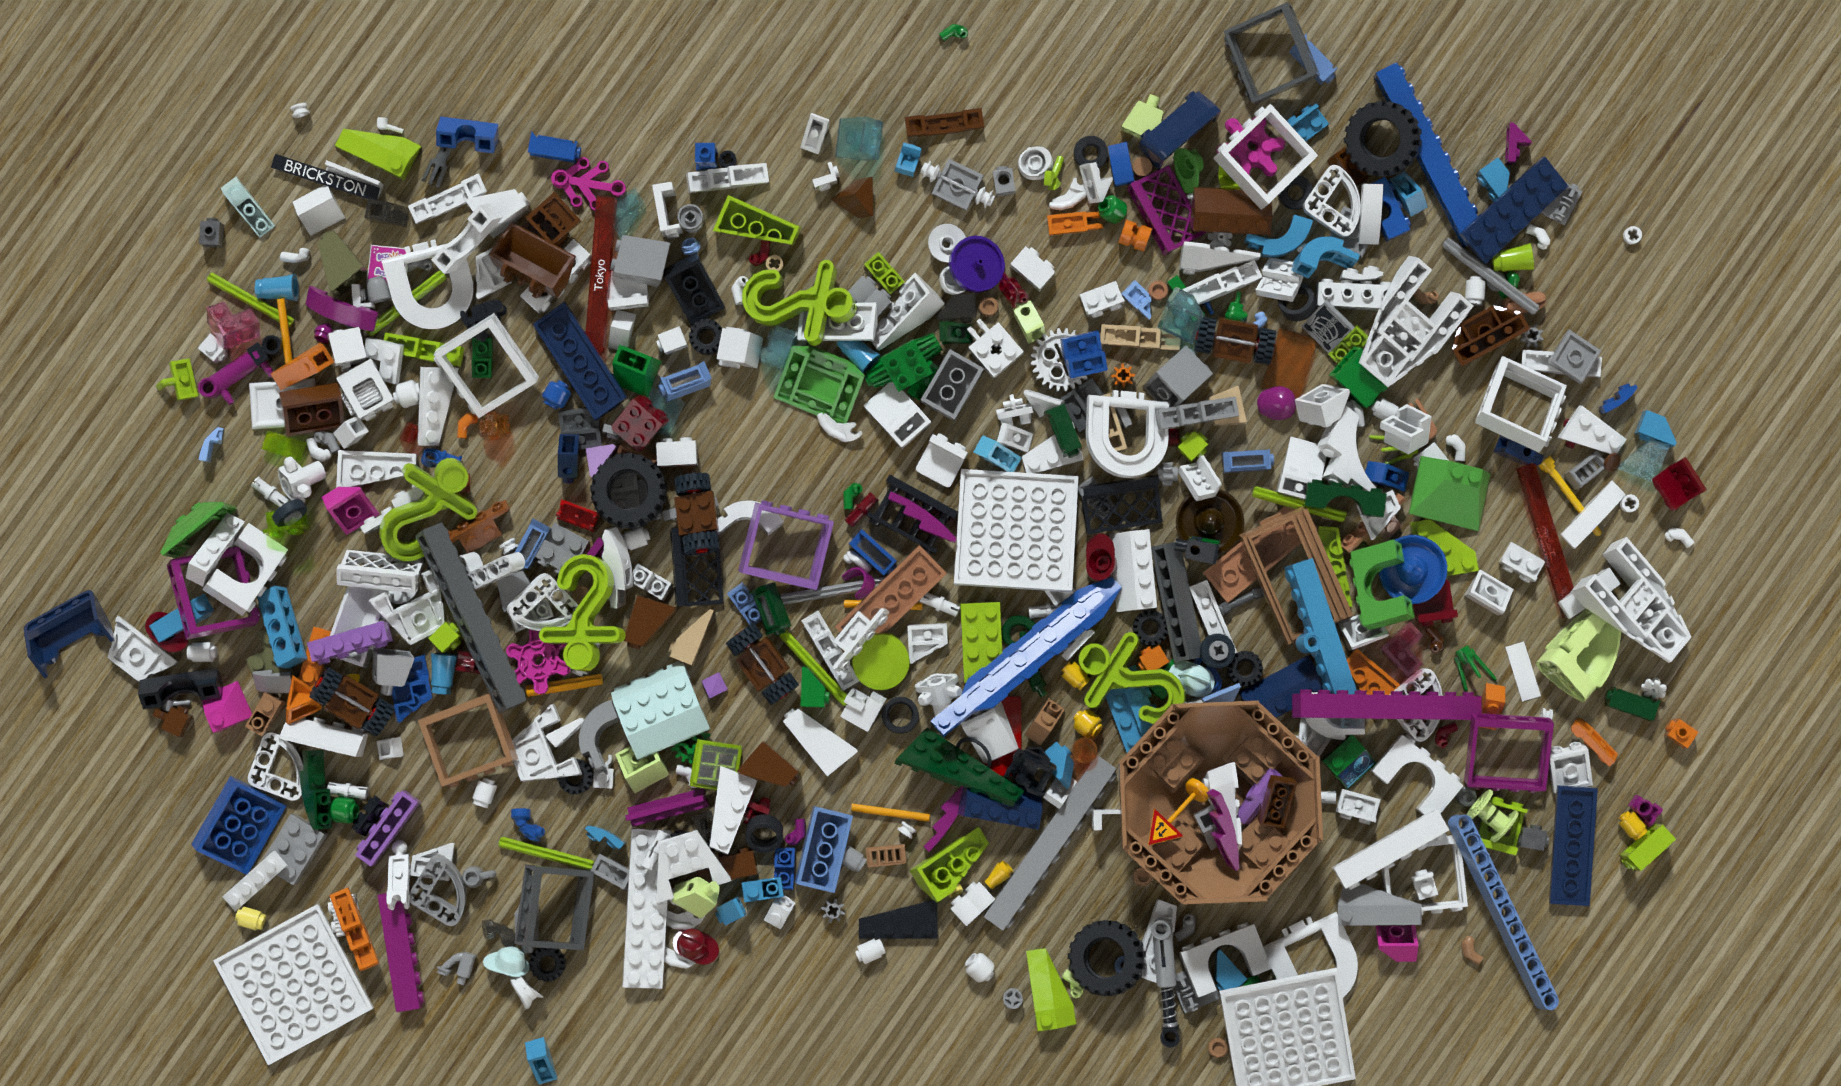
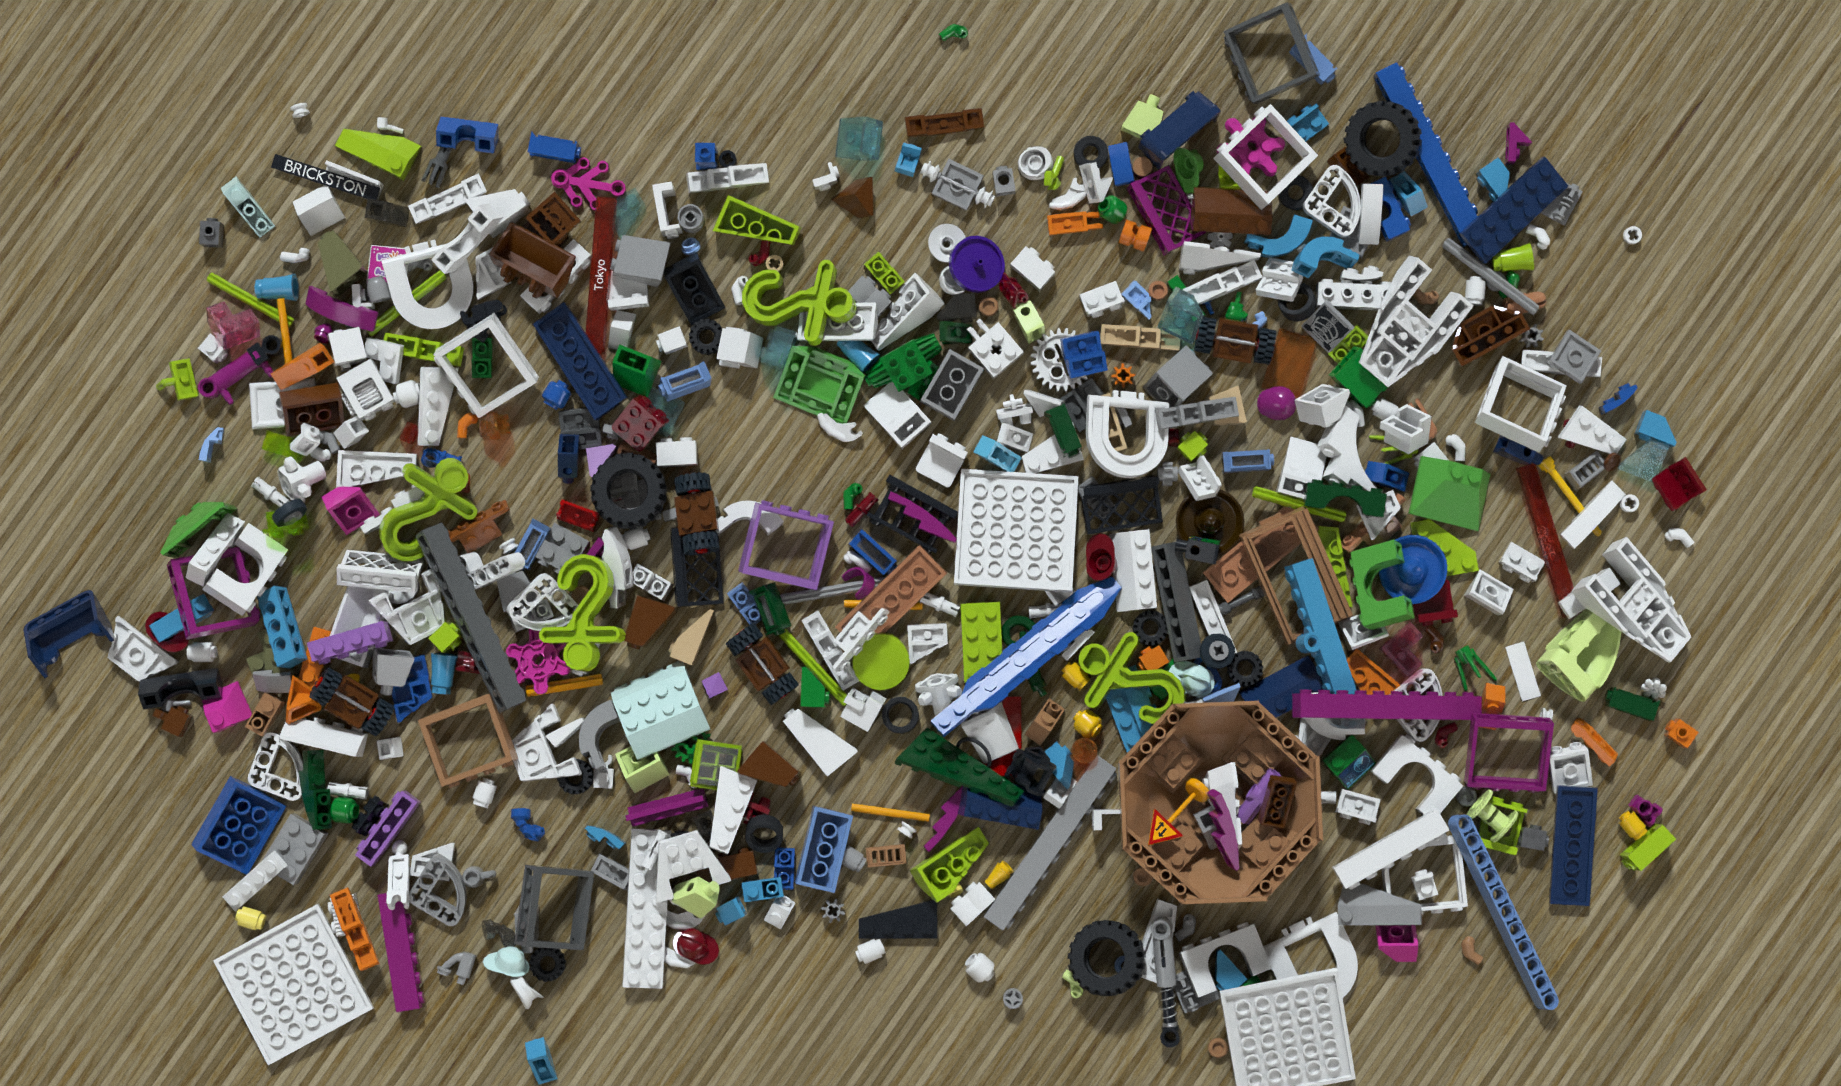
lime axle [498,837,594,871] -> none
magenta arm [785,819,805,845] -> none
white slope [800,113,829,154] -> none
lime wedge [1026,948,1076,1031] -> none
none -> white bracket [290,423,320,456]

